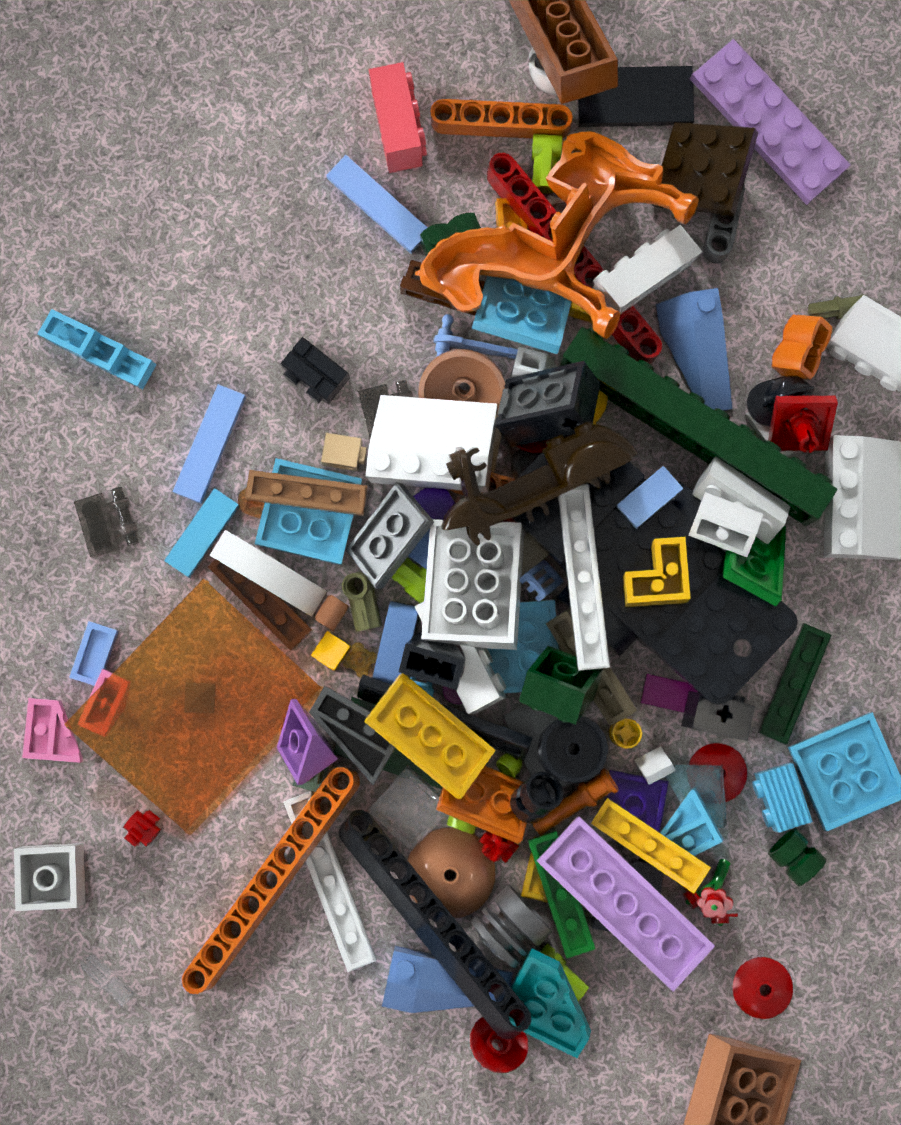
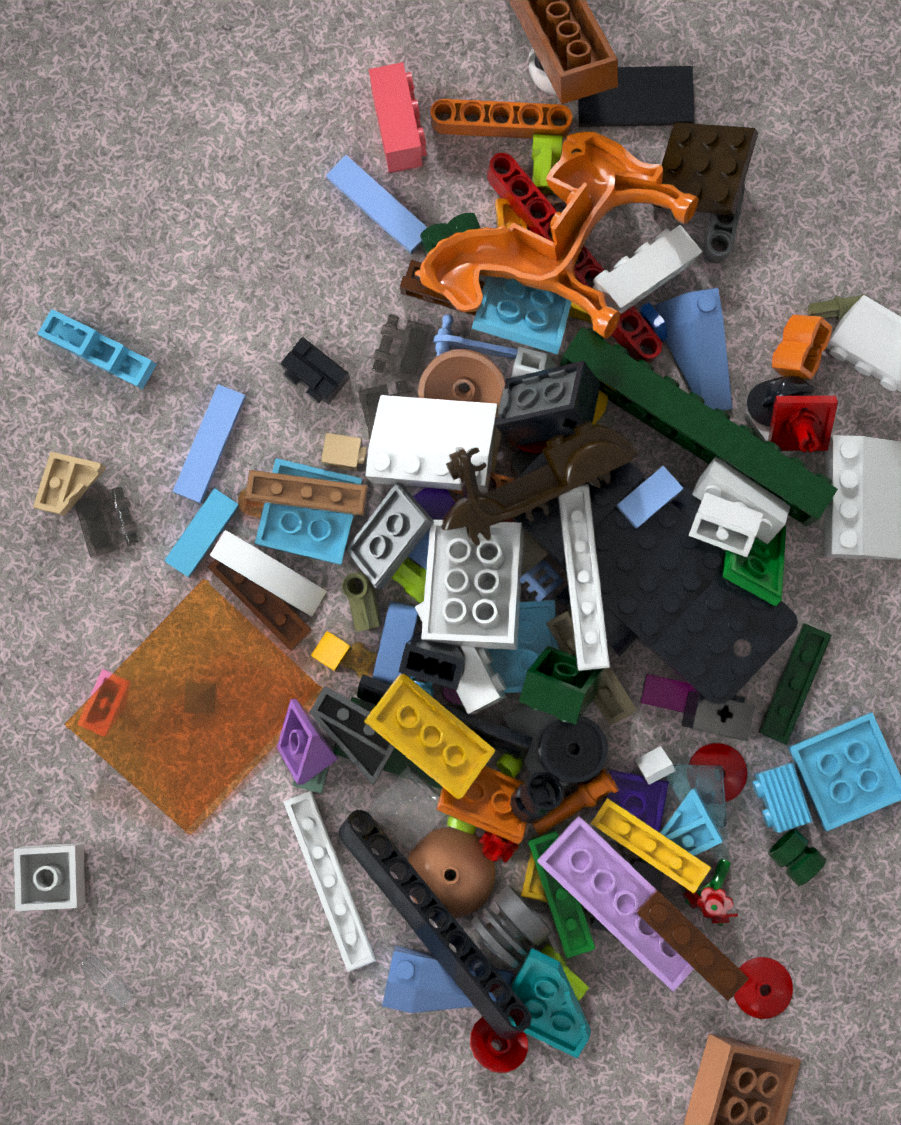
bright pink wing [22,698,83,763] -> none
light blue tile [69,621,119,686] -> none
red gear [123,810,161,847] -> none
orange beam [182,767,360,994] -> none
nougat brick [314,595,350,632] -> none
yellow wheel [609,718,642,749] -> none
yellow brick [623,537,691,607] -> none
lavender plate [690,39,850,205] -> none
none -> tan wing [33,451,106,516]
none -> clear smoke plate [372,314,436,385]
none -> reddish brown plate [635,889,749,1001]
none -> blue tile [640,302,668,342]

